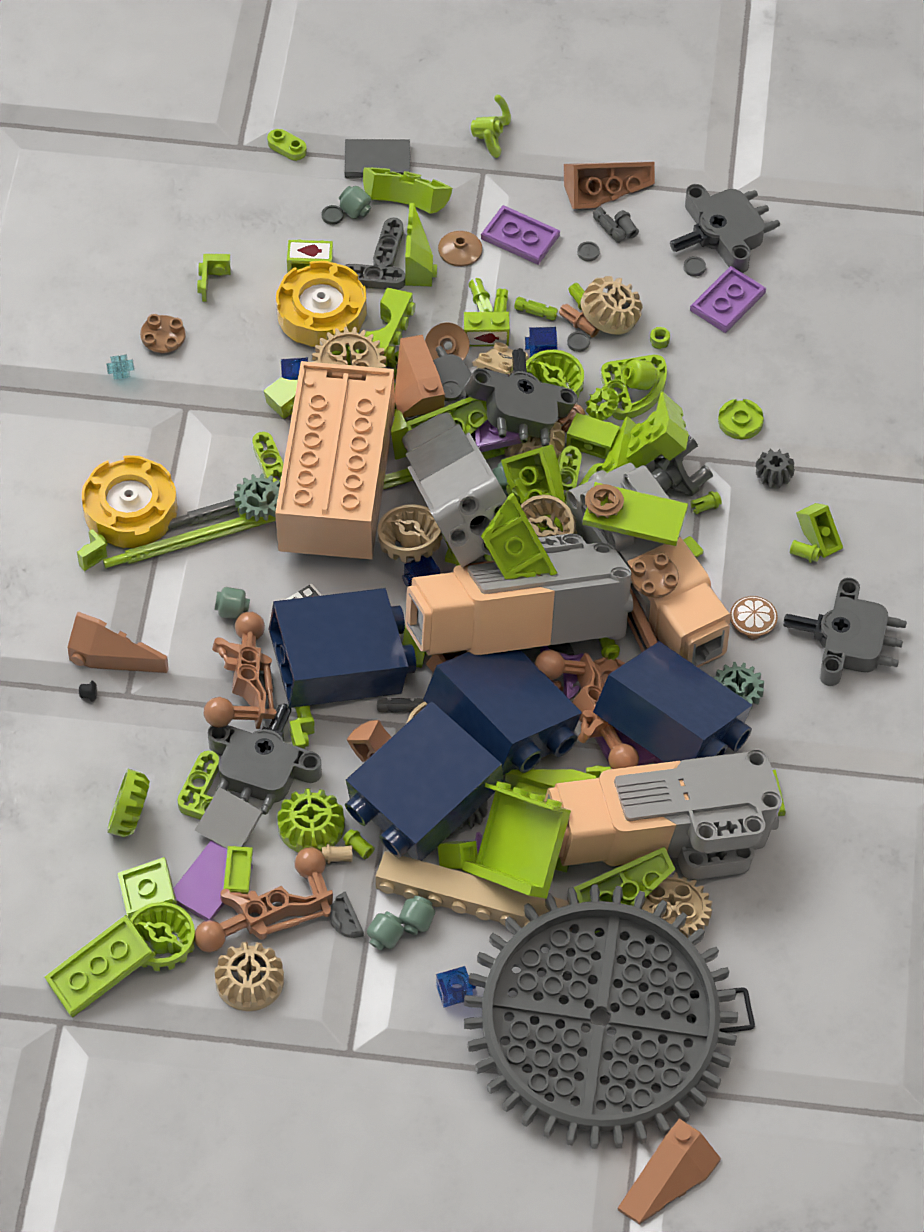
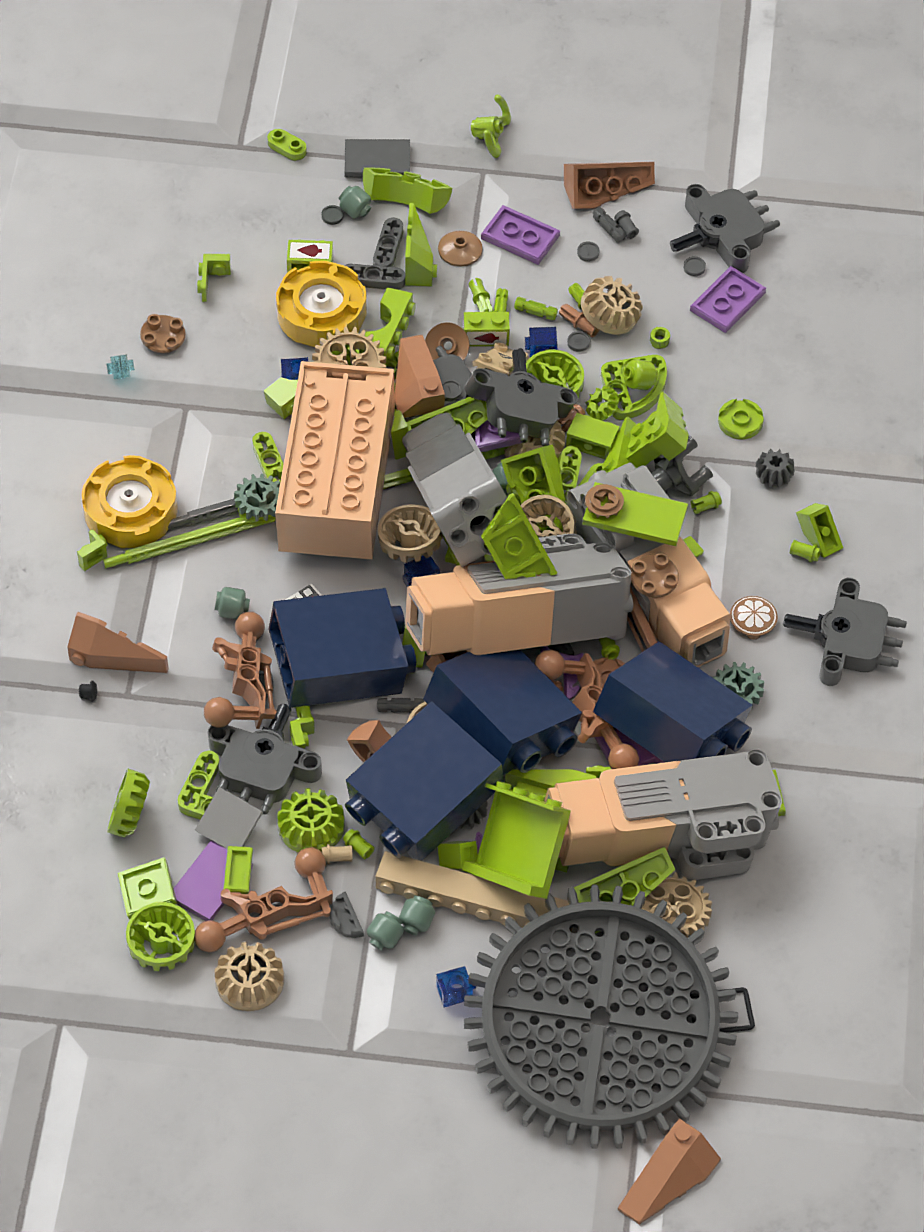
lime tile [44,915,155,1017] -> none

